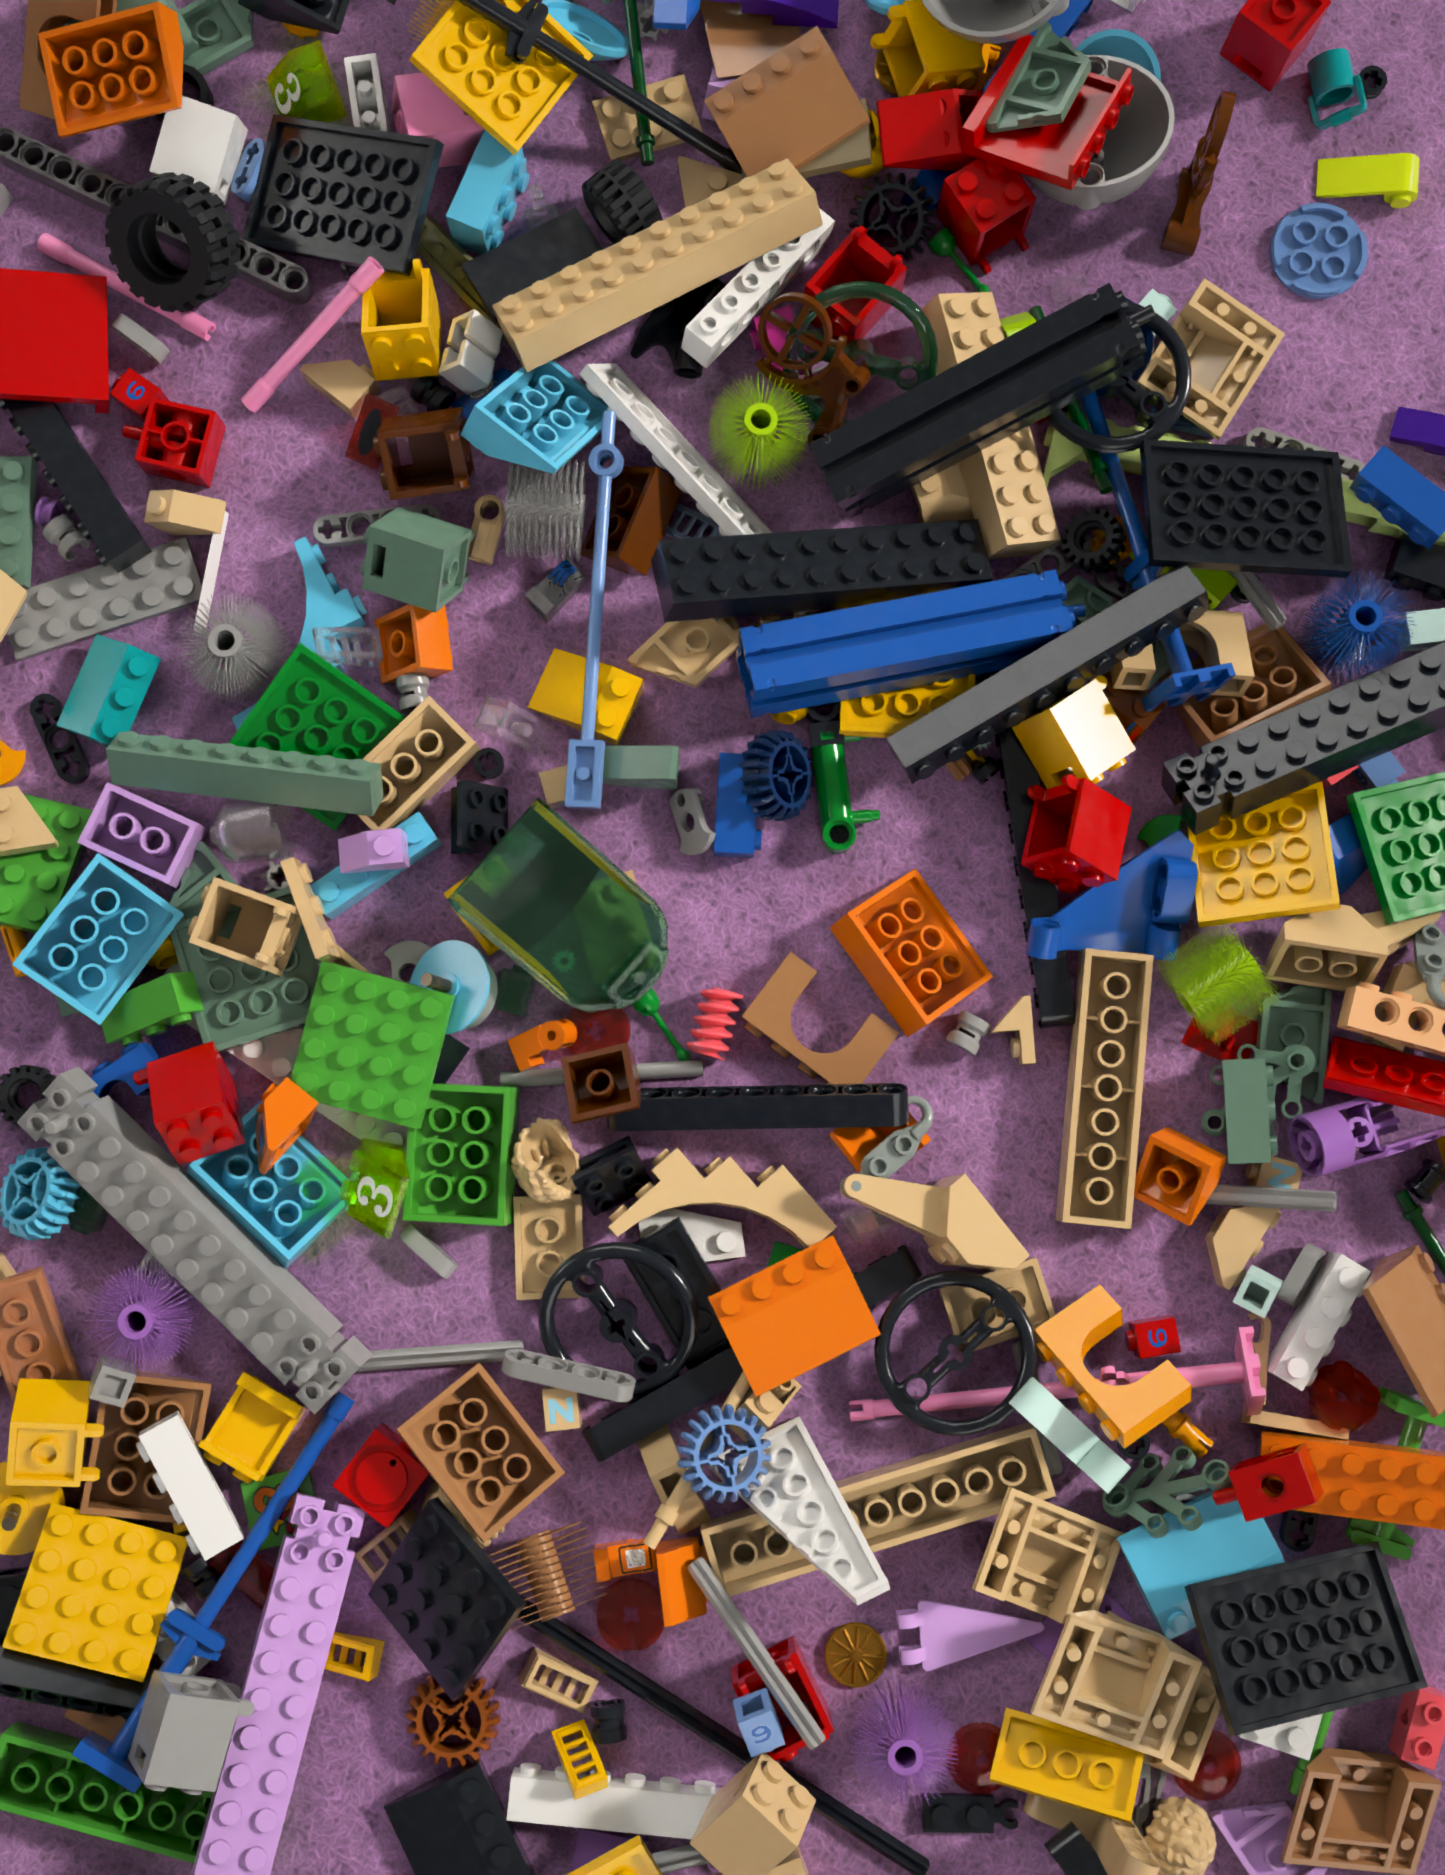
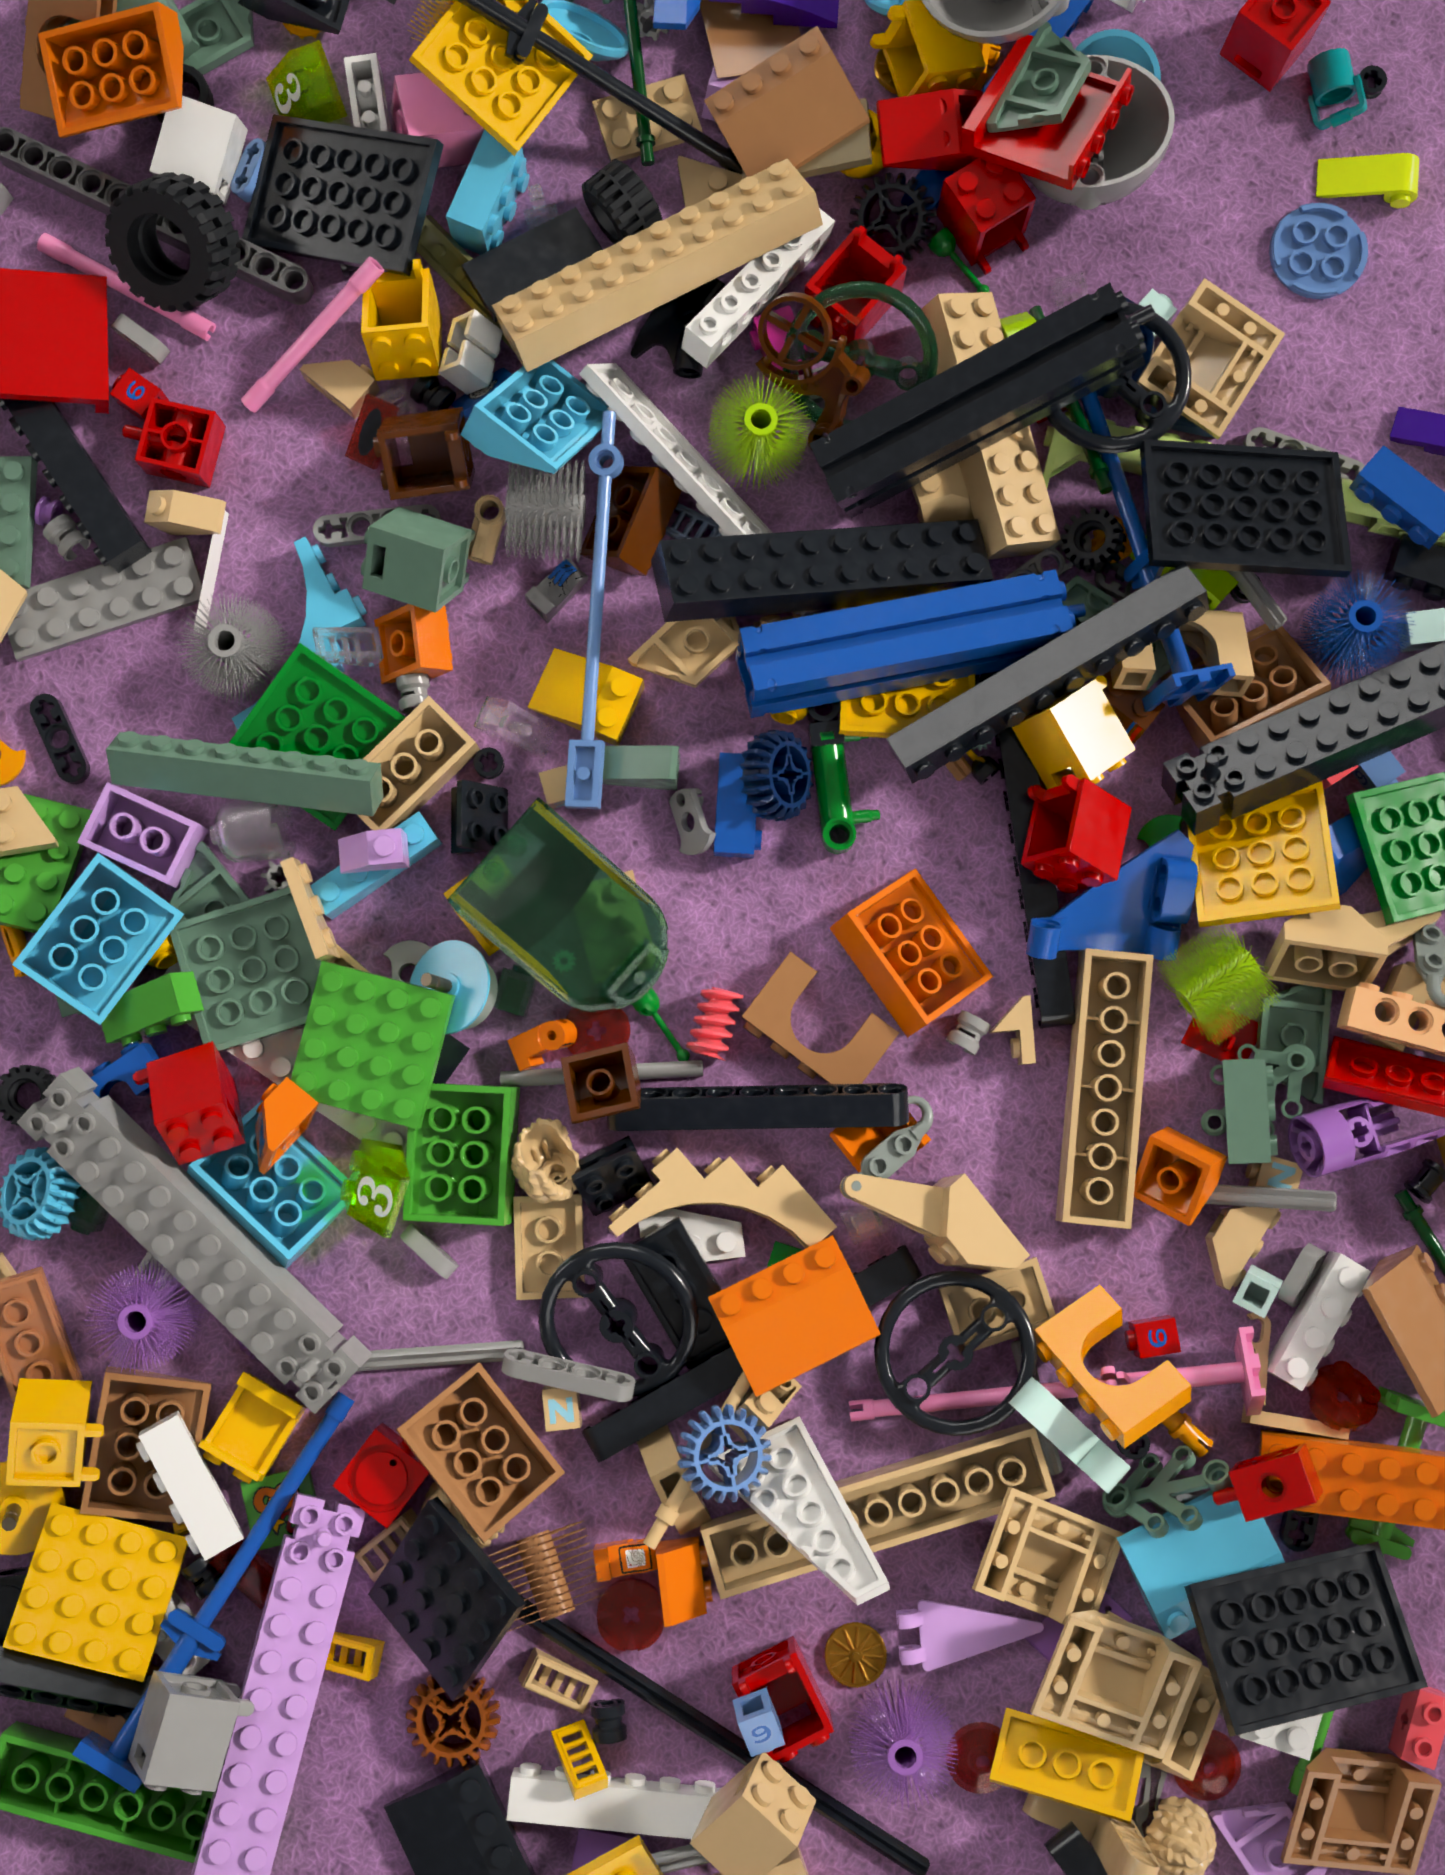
teal slope [56,634,161,747] -> none
light grey panel [88,1354,137,1408] -> none
tan container [188,877,303,977] -> none
light grey axle [687,1557,825,1750] -> none
black plate [923,1793,1018,1833] -> none
reddish brown piece [1160,90,1236,257] -> none

